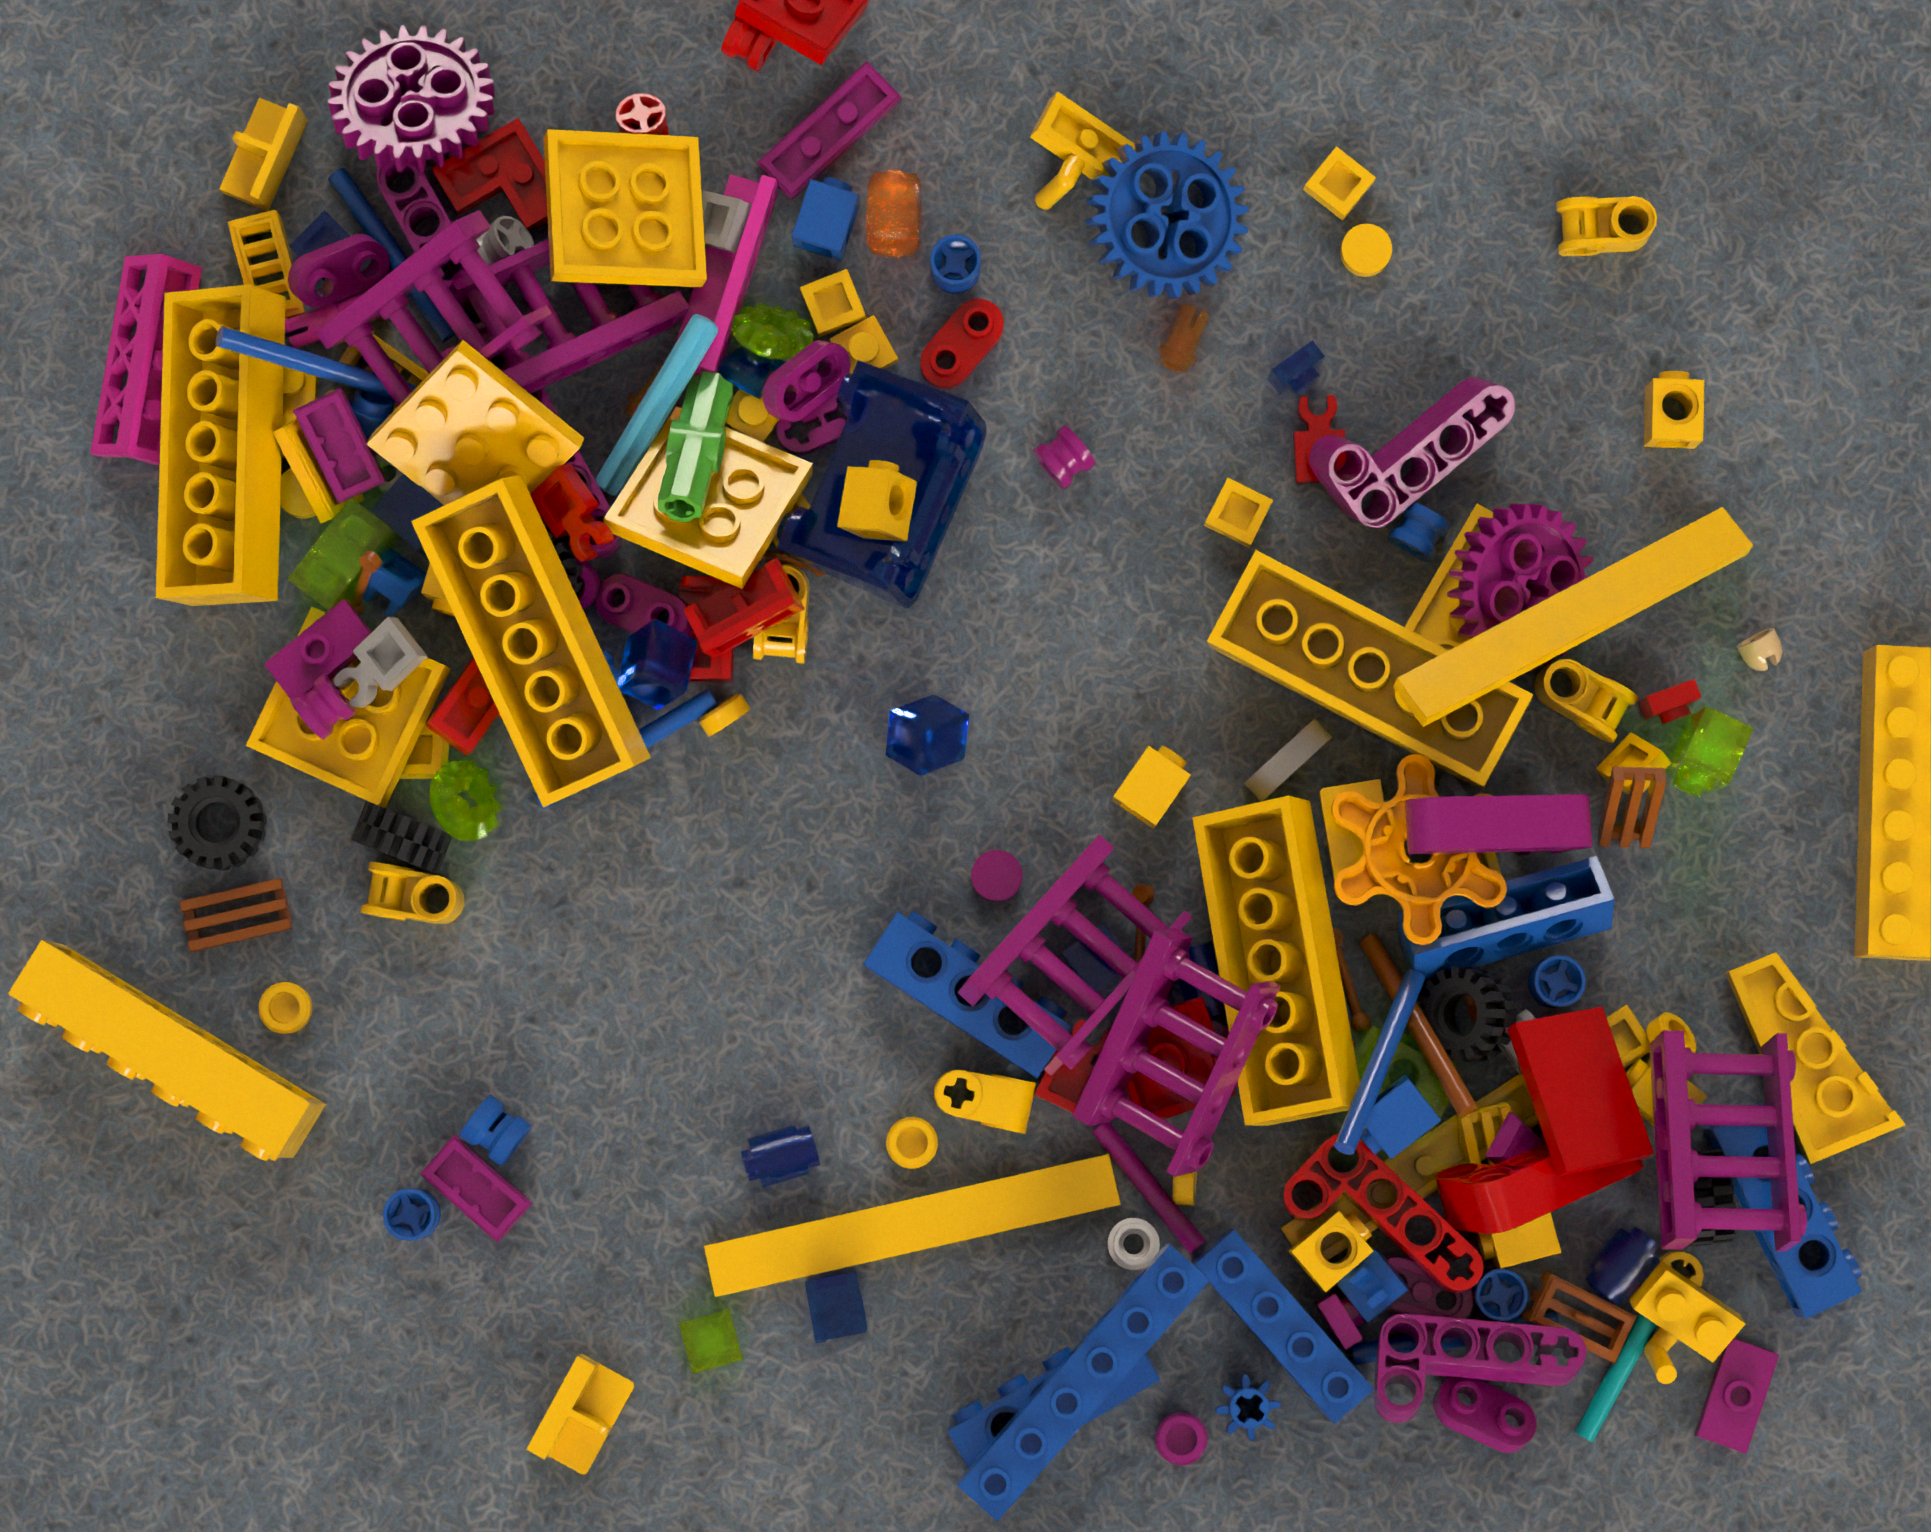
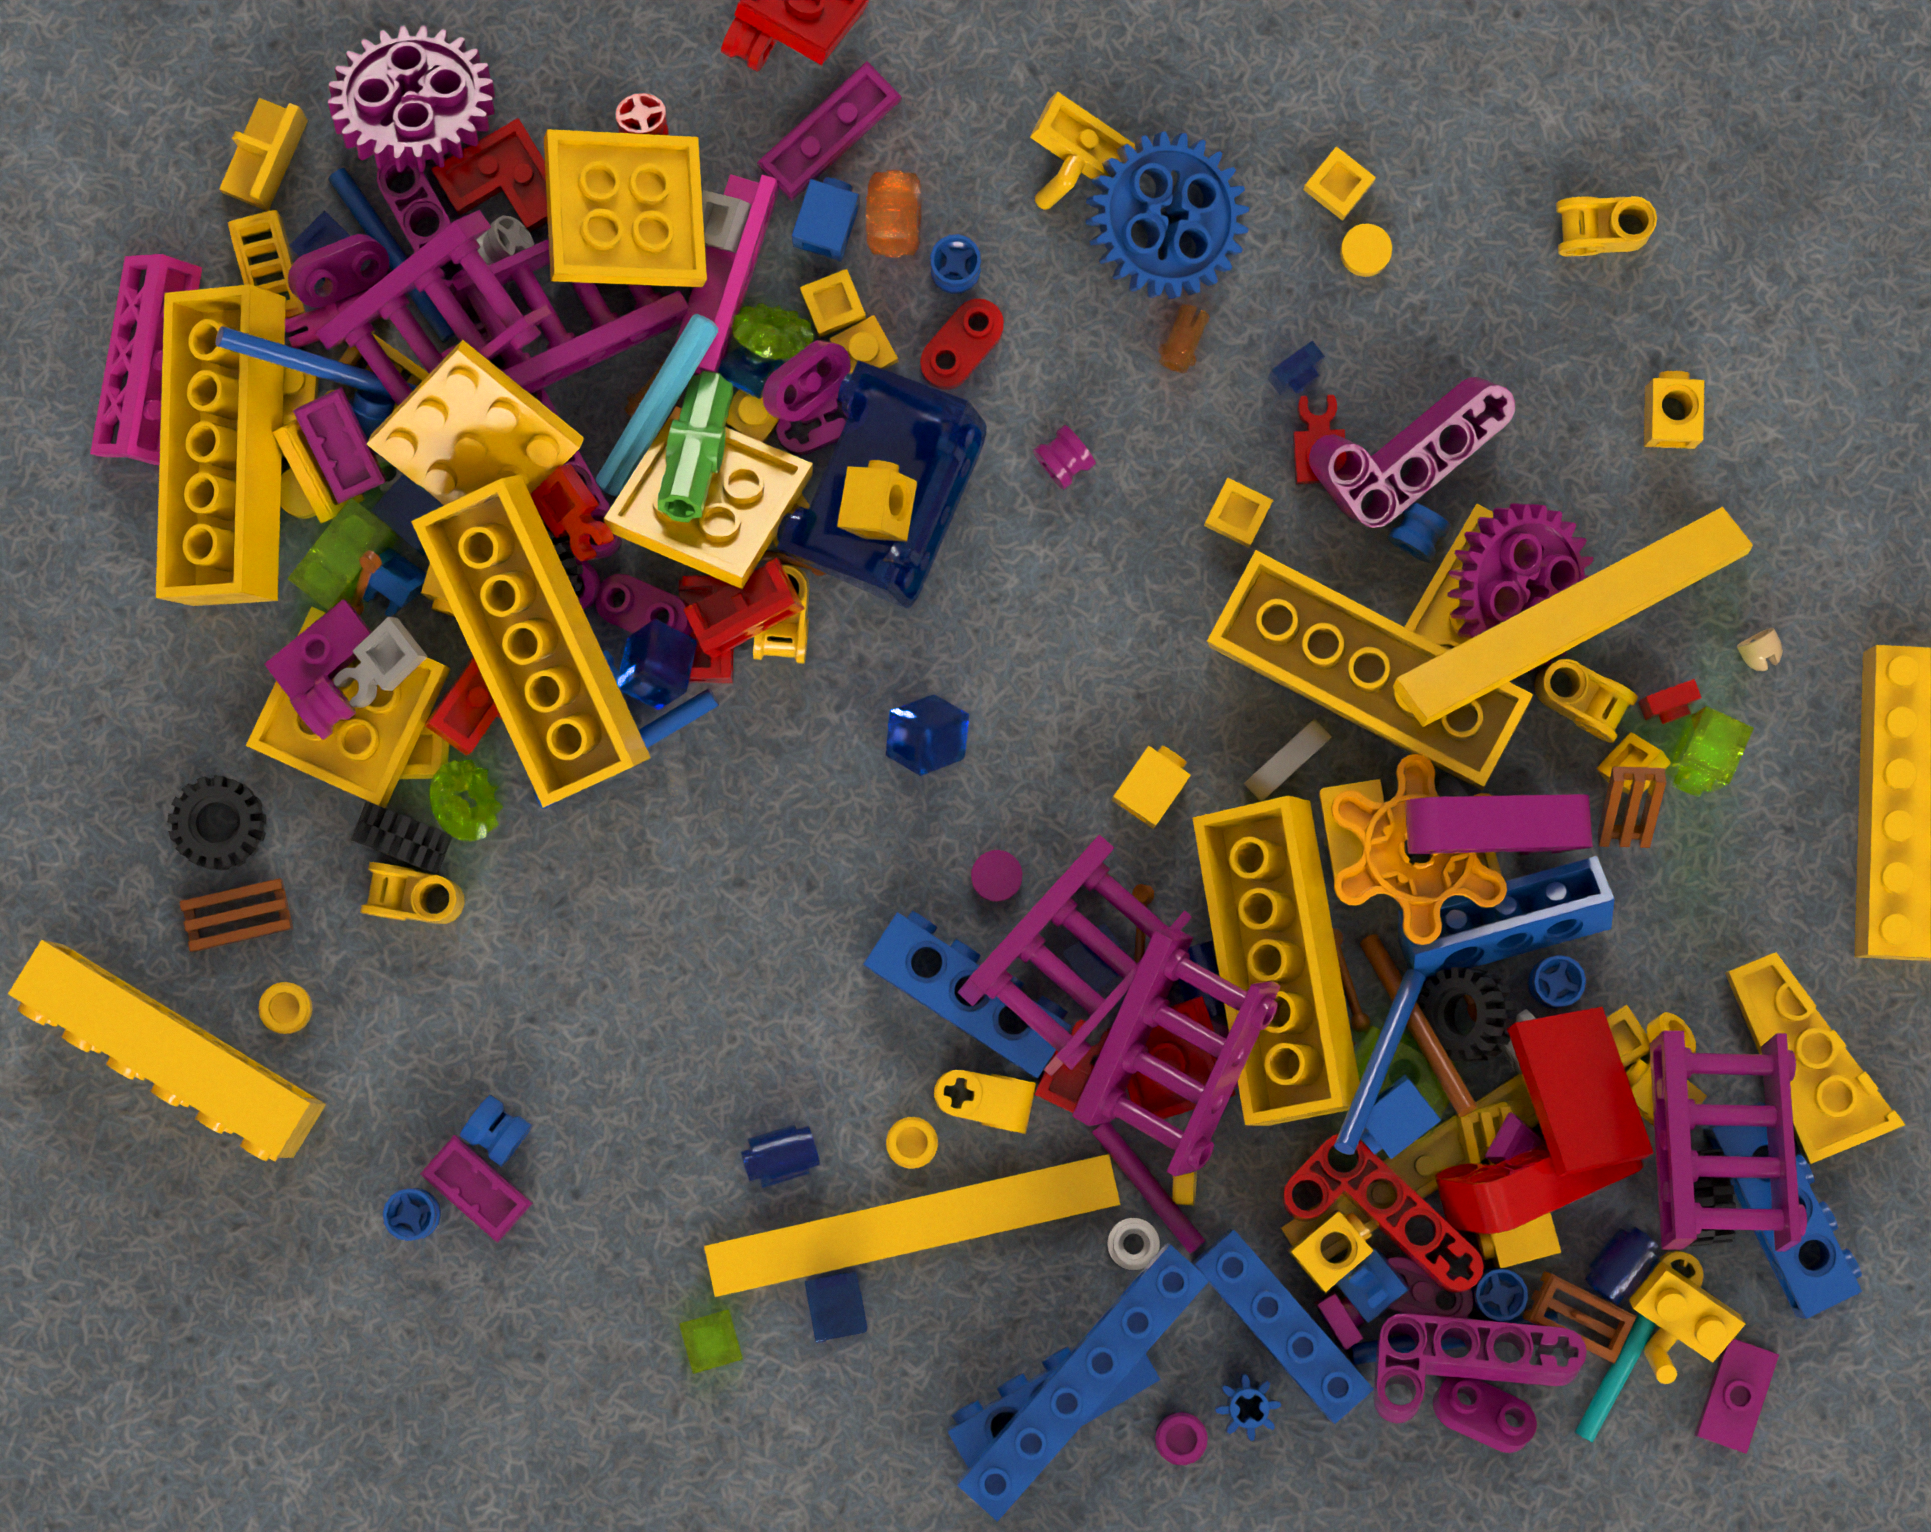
yellow panel [526,1353,634,1475] -> none
yellow tile [699,693,751,737] -> none

